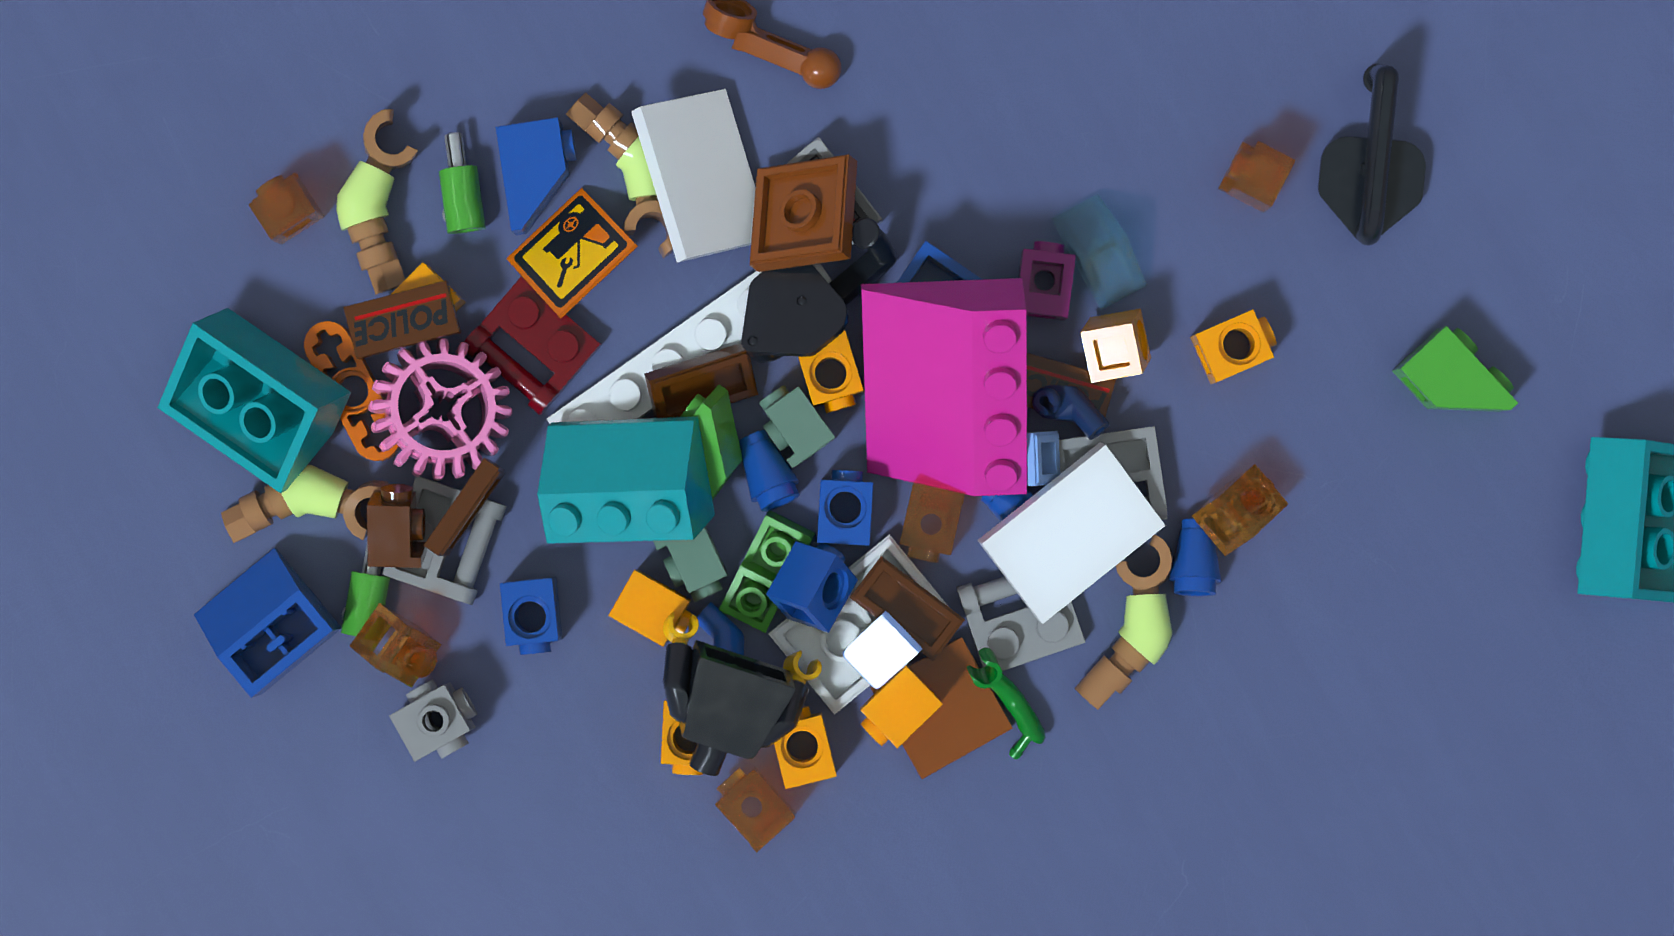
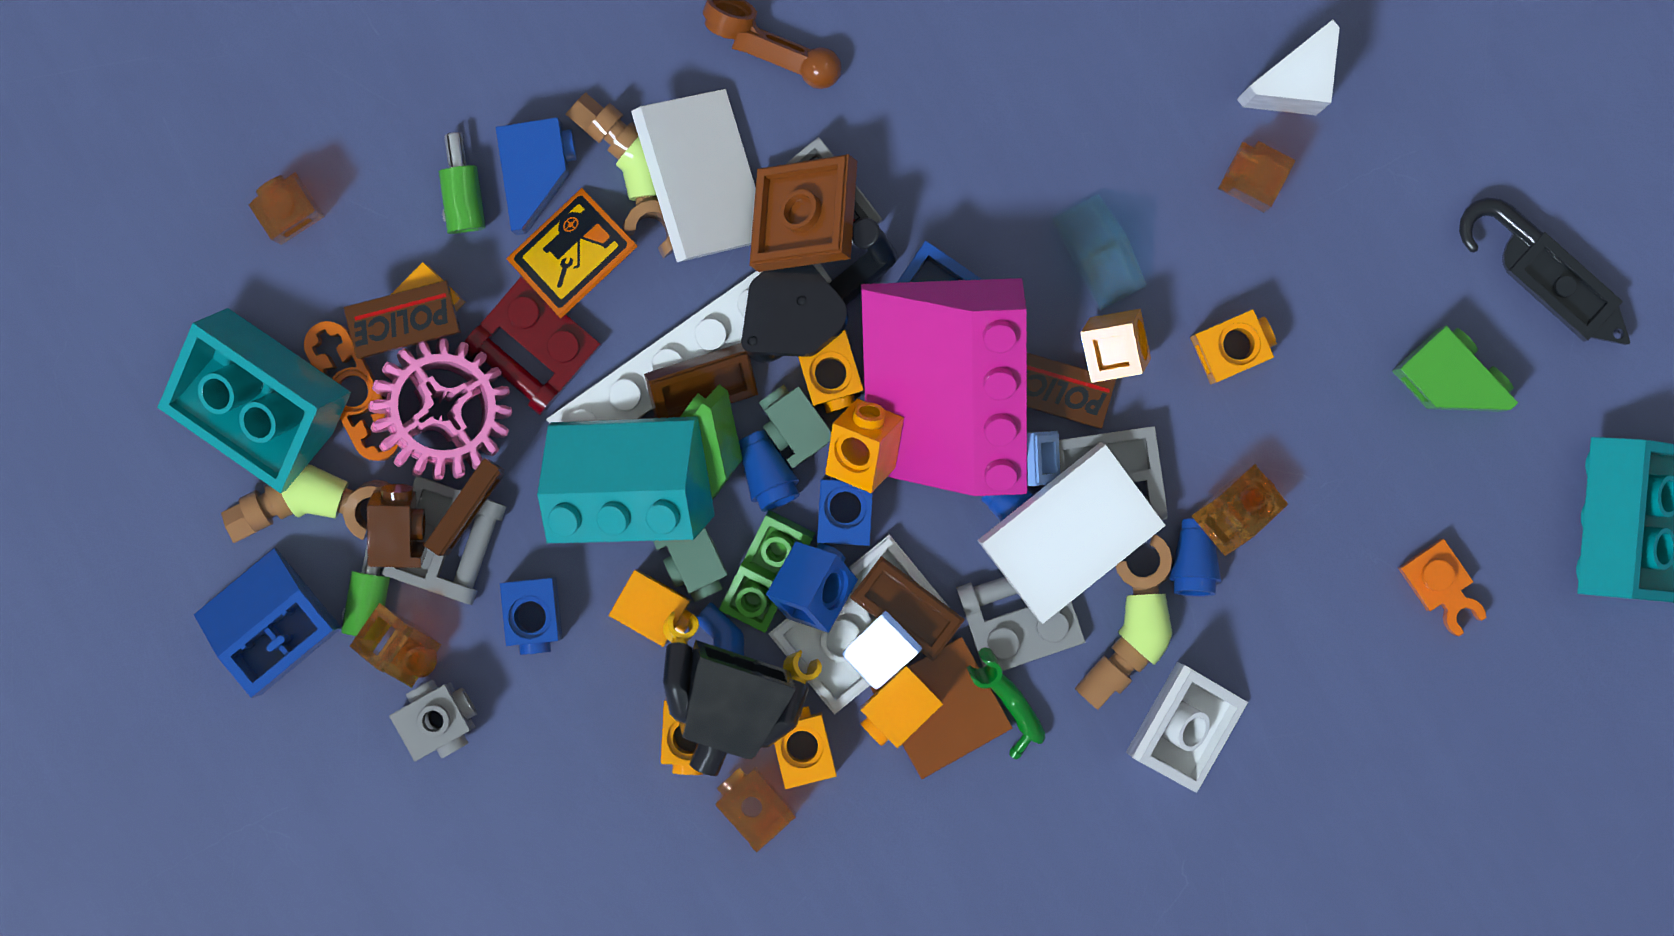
medium nougat piece [336,109,418,294] -> none
clear orange brick [899,482,965,563] -> none
magenta brick [1018,241,1076,321] -> none
dark blue arm [1032,385,1110,440] -> none
black piece [1318,64,1426,246] -> none
none -> light orange brick [825,398,904,493]
none -> white slope [1126,662,1248,793]
none -> white slope [1237,20,1340,115]
none -> orange plate [1398,539,1487,636]
none -> black plate [1459,197,1630,345]

